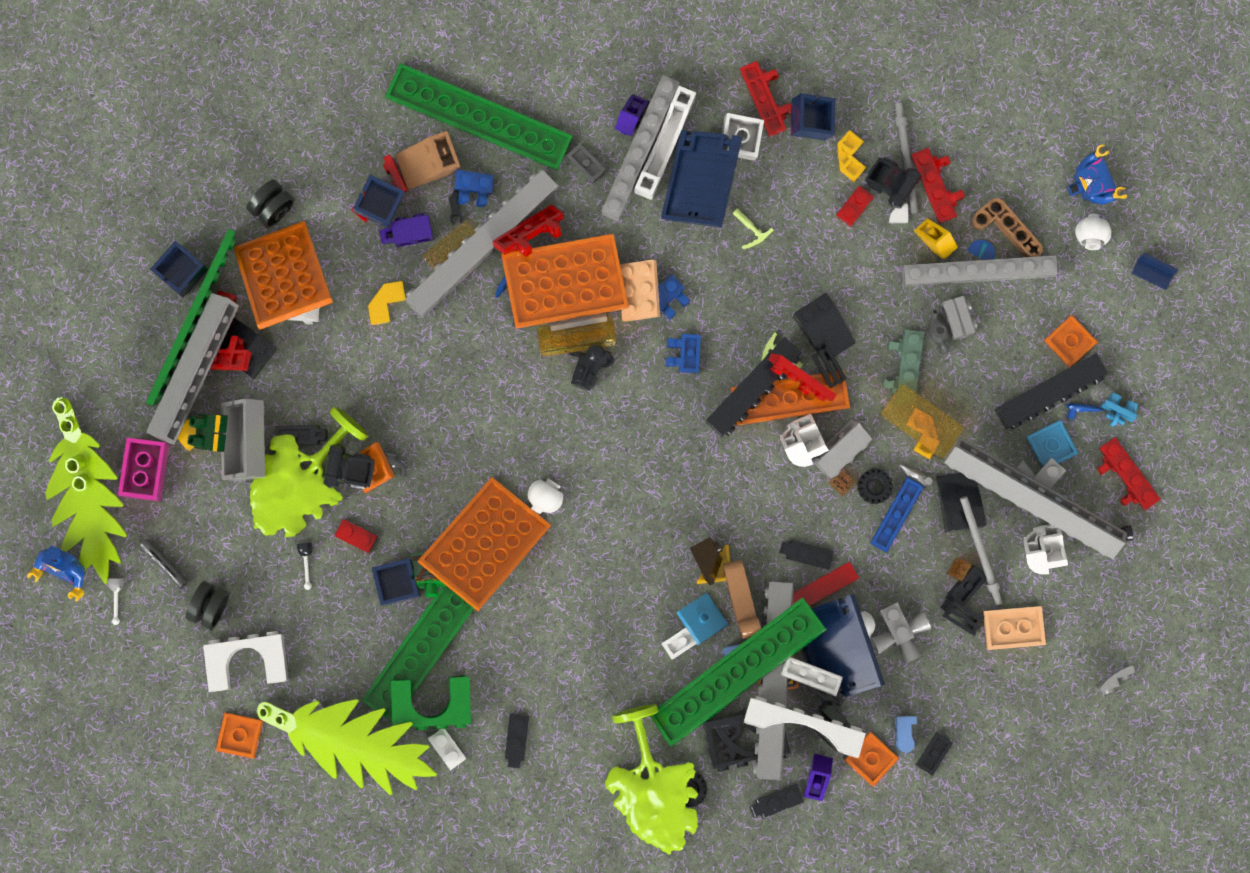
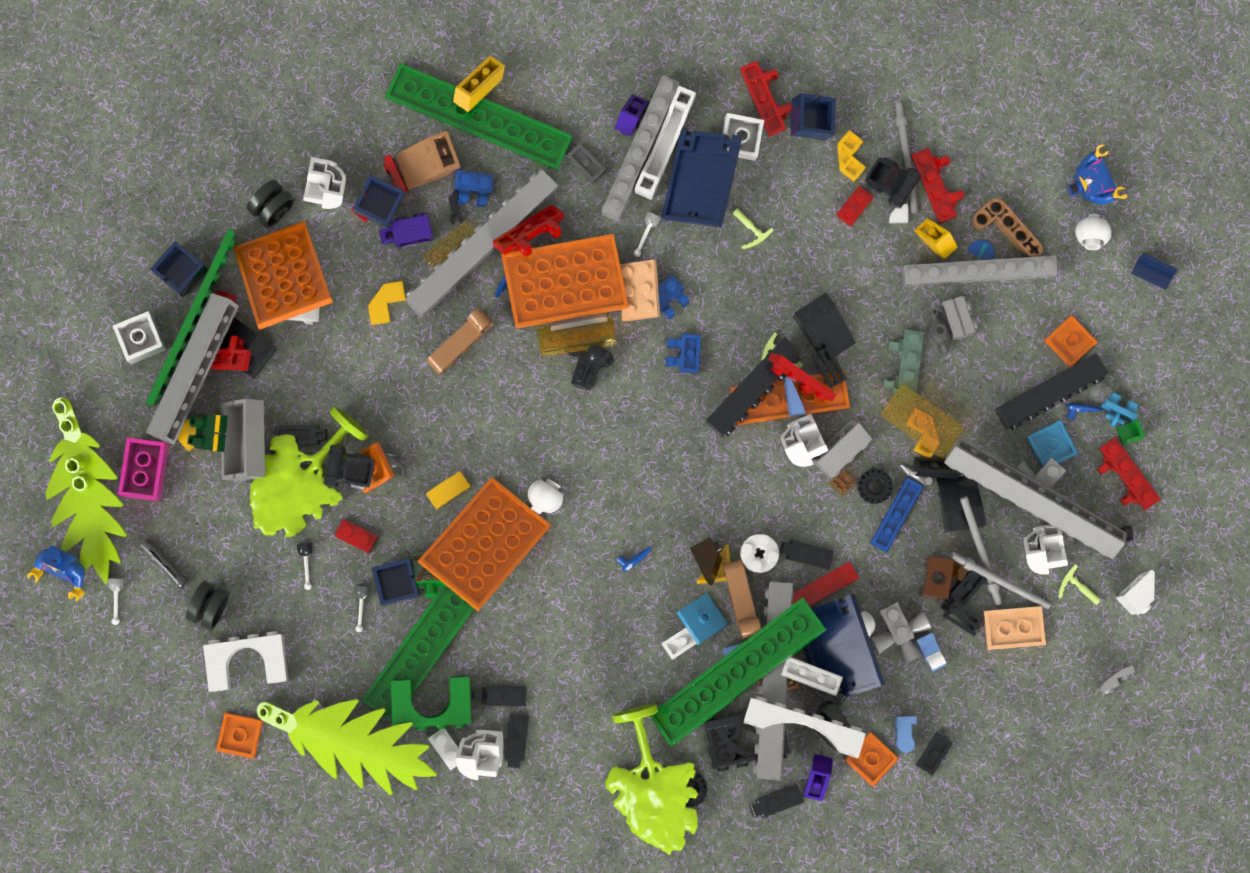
none -> white brick [113,311,167,364]
none -> white brick [303,157,346,209]
none -> hinge [355,585,371,632]
none -> medium nougat beam [426,308,493,375]
none -> yellow slope [426,471,471,510]
none -> yellow brick [453,56,505,112]
none -> white brick [456,730,504,780]
none -> black hinge [472,686,527,707]
none -> blue bar [616,547,651,572]
none -> hinge [634,212,661,257]
none -> white brick [739,534,779,574]
none -> medium blue slope [784,376,806,417]
none -> black hinge [913,457,965,478]
none -> medium blue leg [915,633,946,672]
none -> reddish brown piece [919,556,954,600]
none -> light grey bar [950,552,1051,610]
none -> yellowish green piece [1059,564,1101,605]
none -> green panel [1116,419,1145,445]
none -> white slope [1116,570,1155,615]

